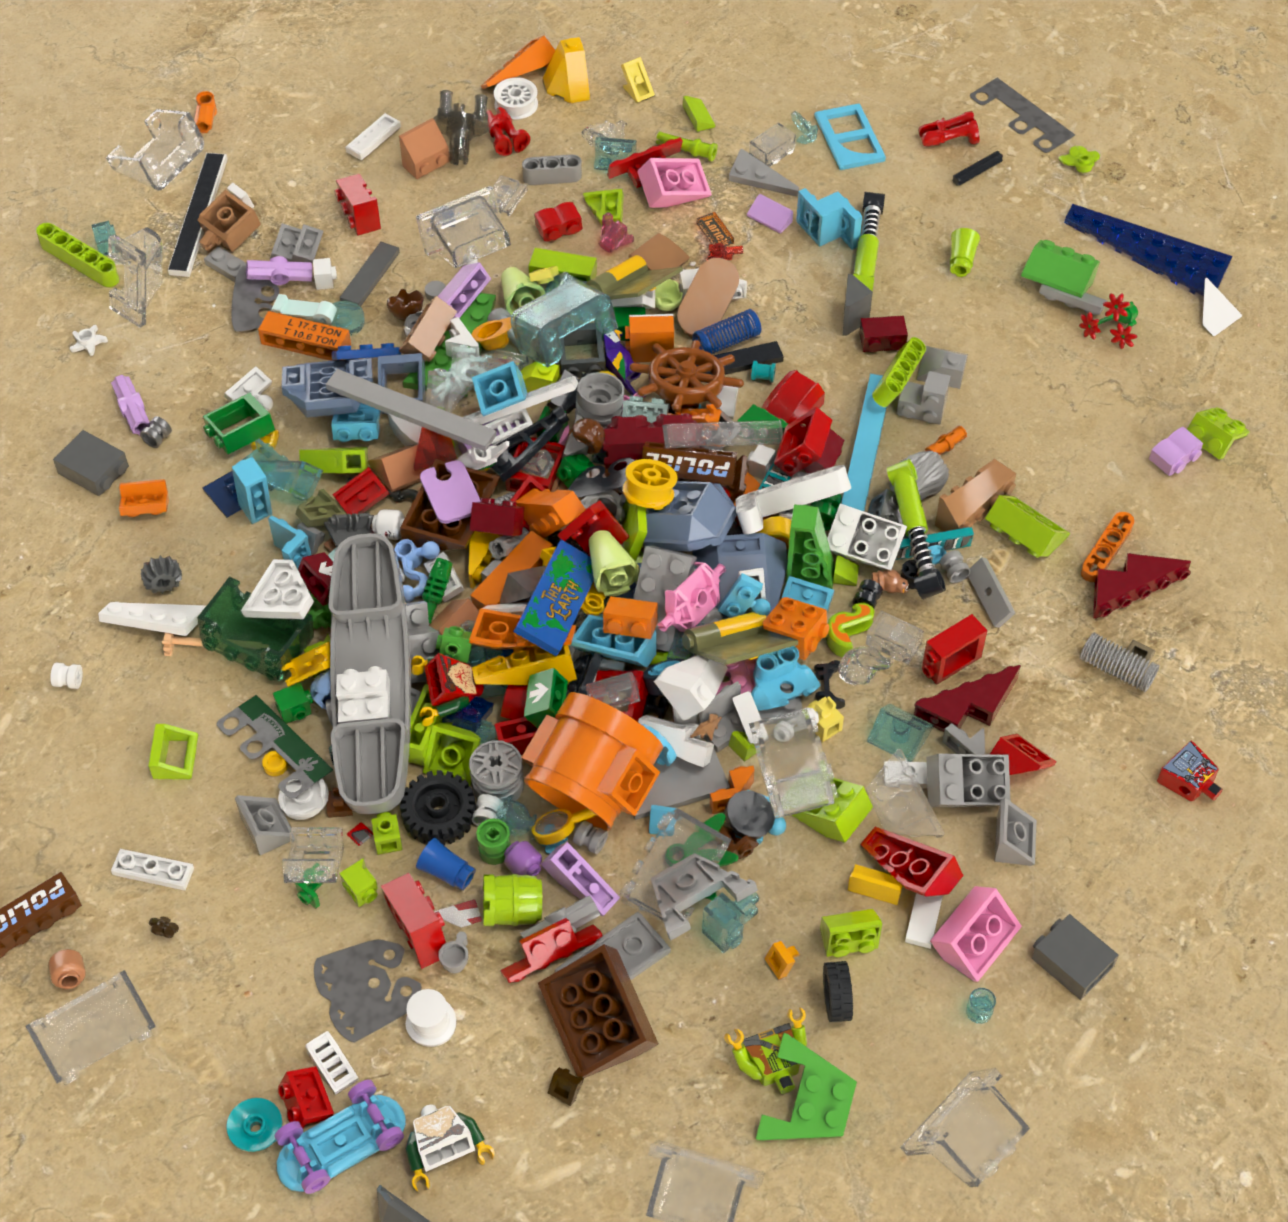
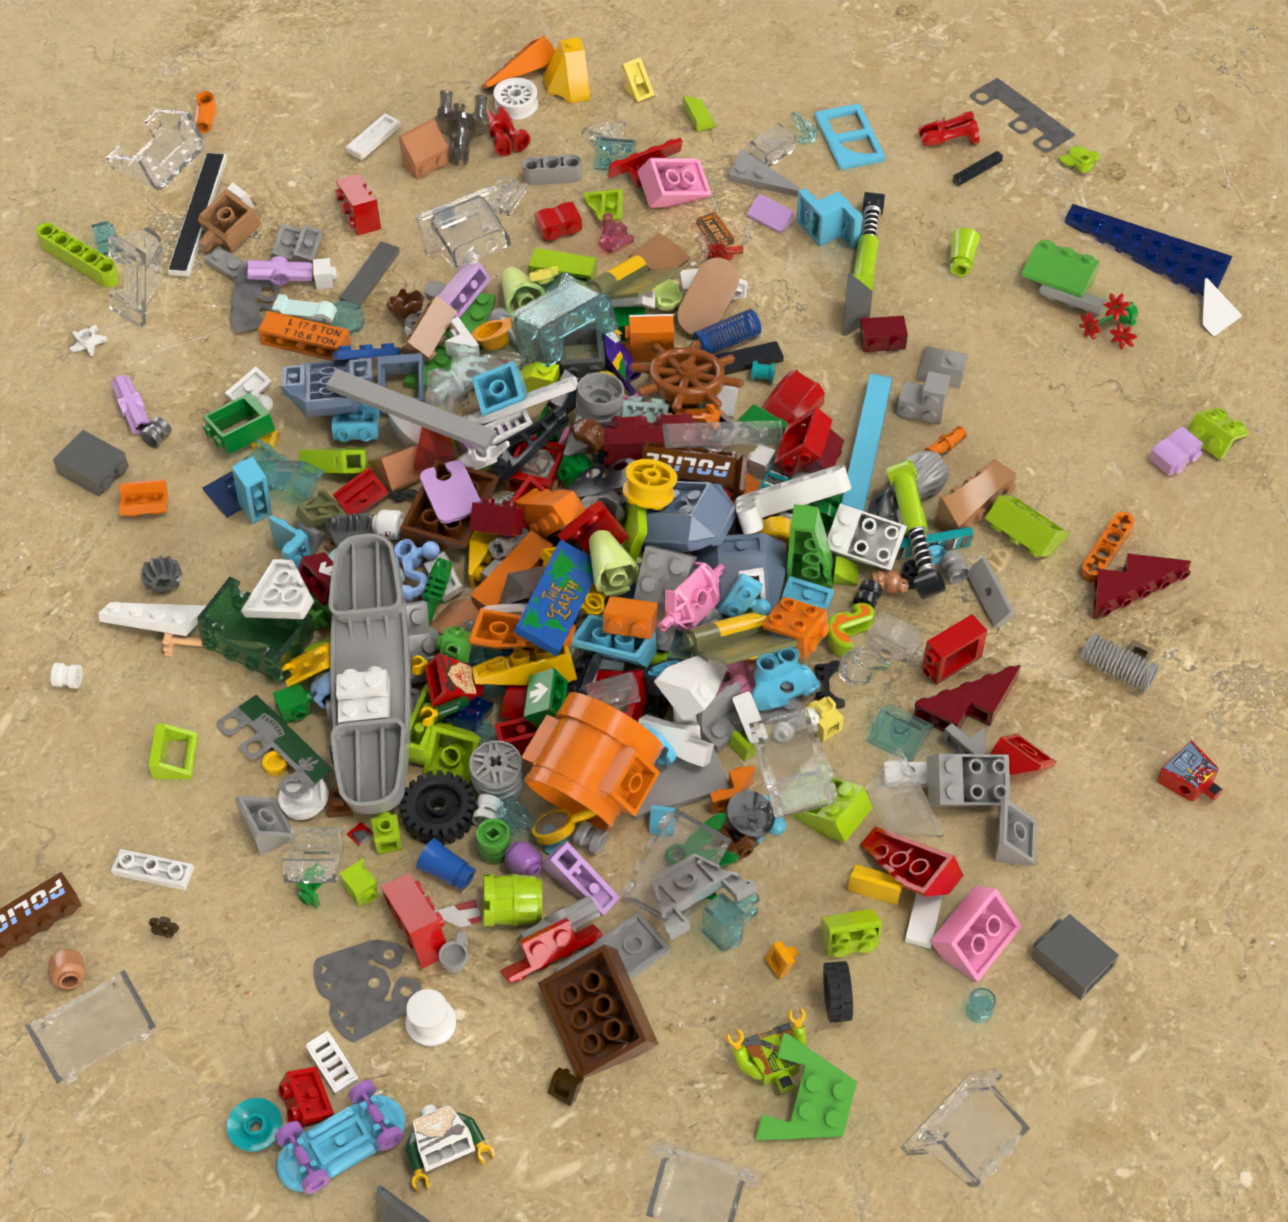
lime pin [656,131,718,161] -> none
medium nougat piece [690,714,722,741] -> none
lime beam [872,337,926,407] -> none

